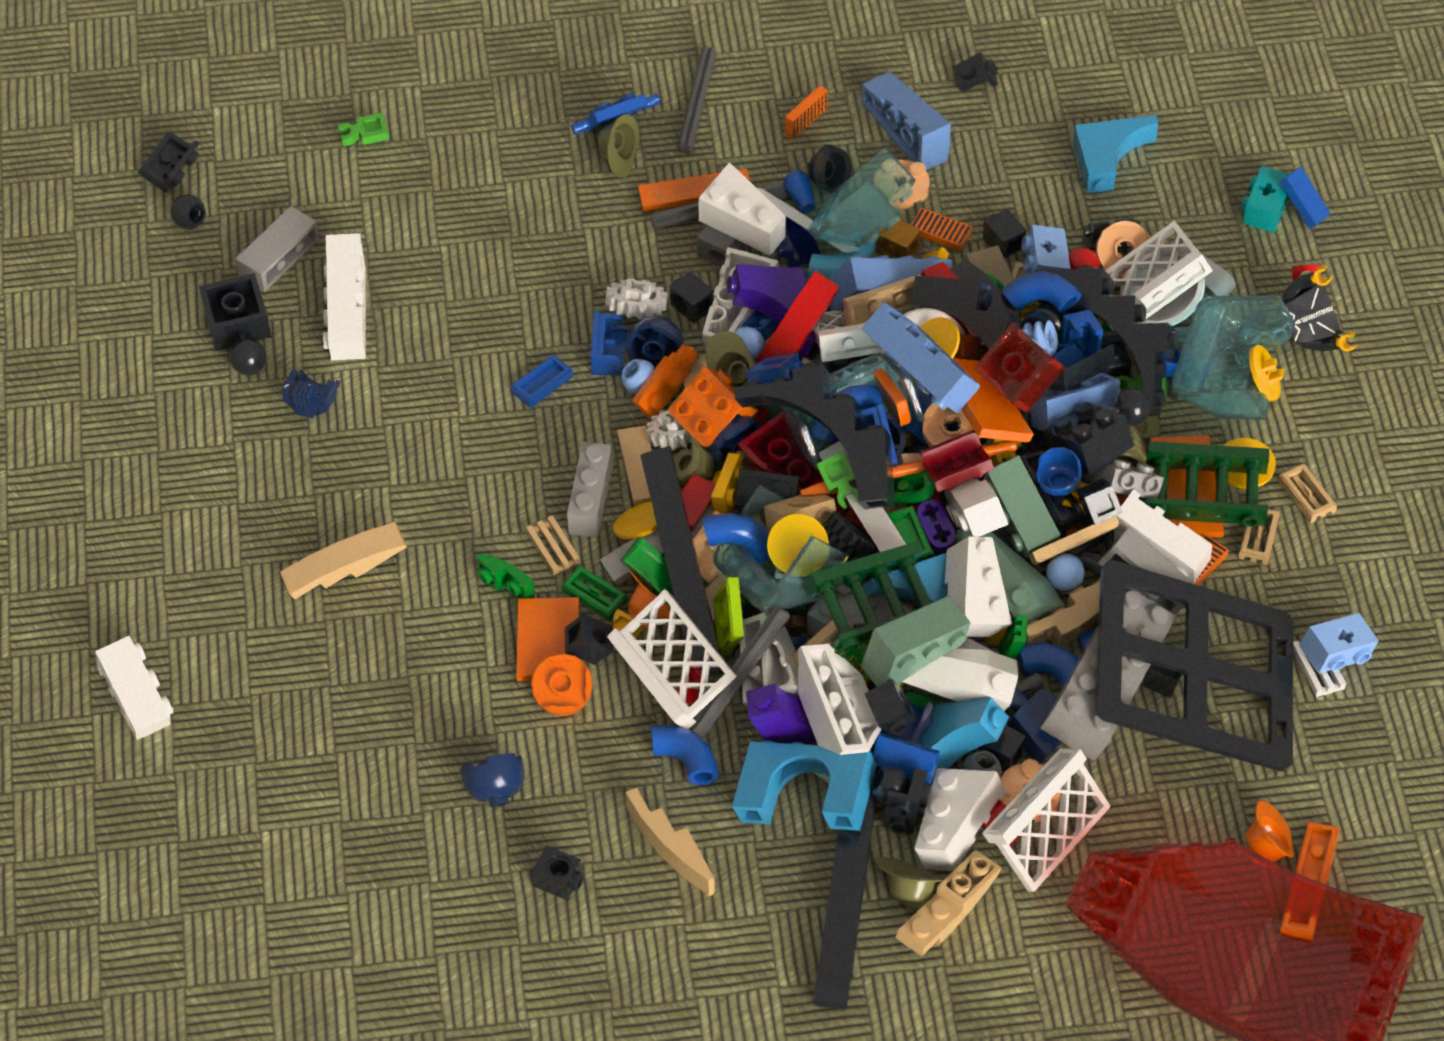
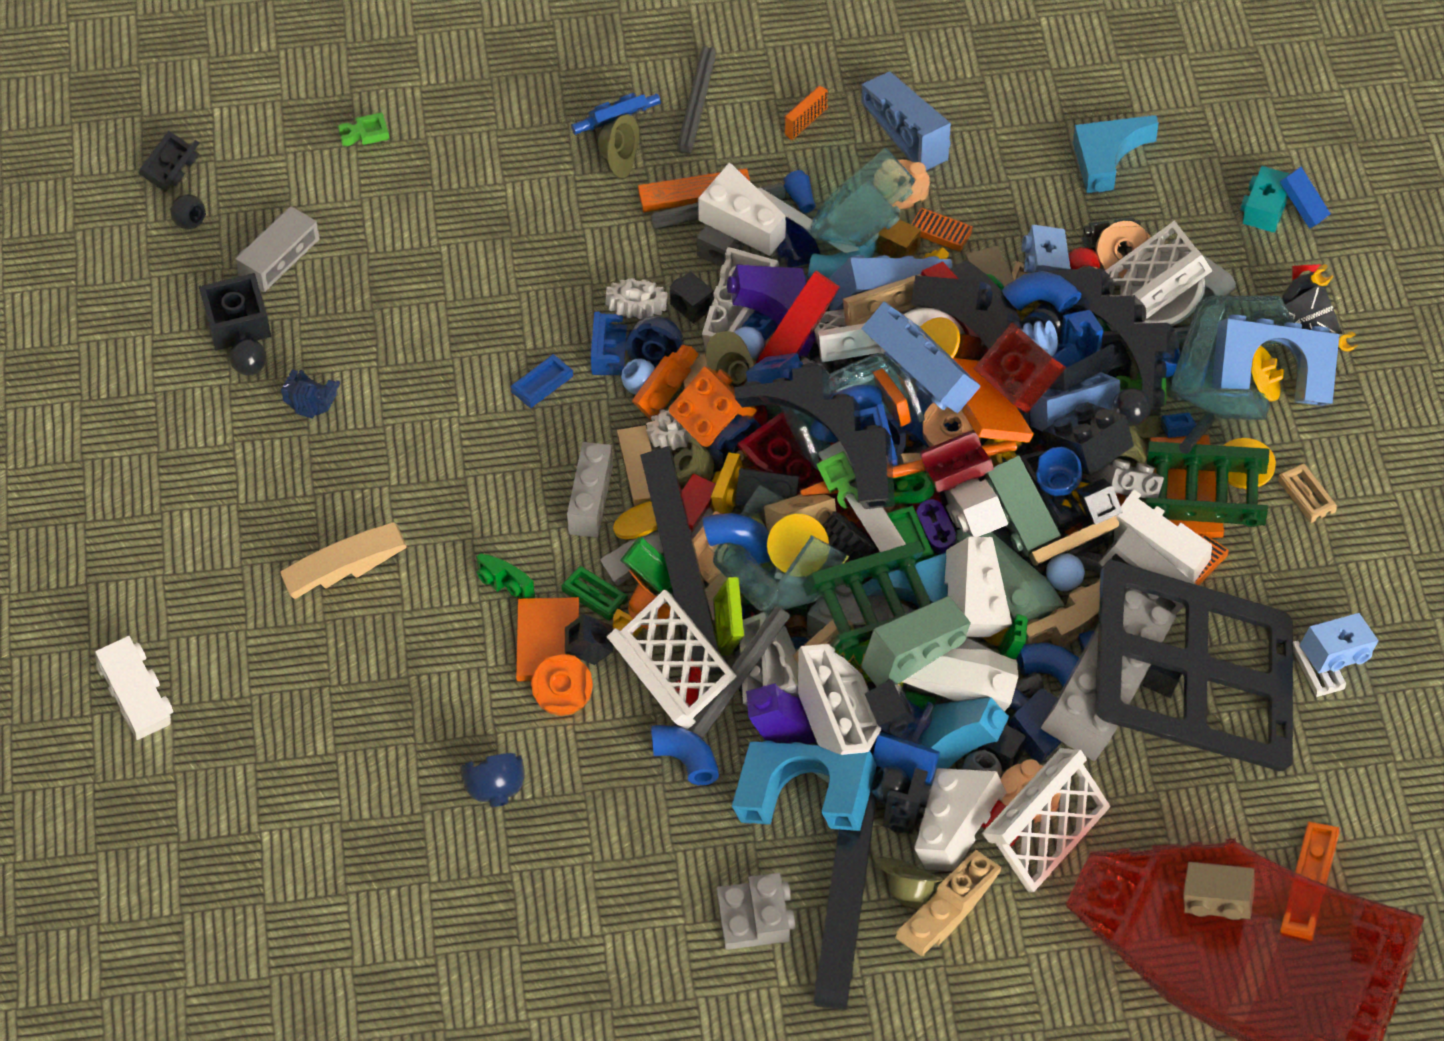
white wedge [323,233,366,360] -> none
tan tile [526,515,580,576] -> none
black brick [532,845,584,900] -> none
tan slope [625,787,715,896] -> none
black piece [806,144,852,193] -> none
black bracket [952,52,999,93] -> none
black brick [983,209,1027,259] -> none
tan tile [1238,509,1280,565] -> none
orange piece [1245,800,1294,863] -> none
none -> light grey plate [717,873,795,950]
none -> blue tile [1161,412,1196,438]
none -> black bar [1179,413,1215,454]
none -> dark tan brick [1184,862,1255,920]
none -> medium blue arch [1211,315,1339,406]

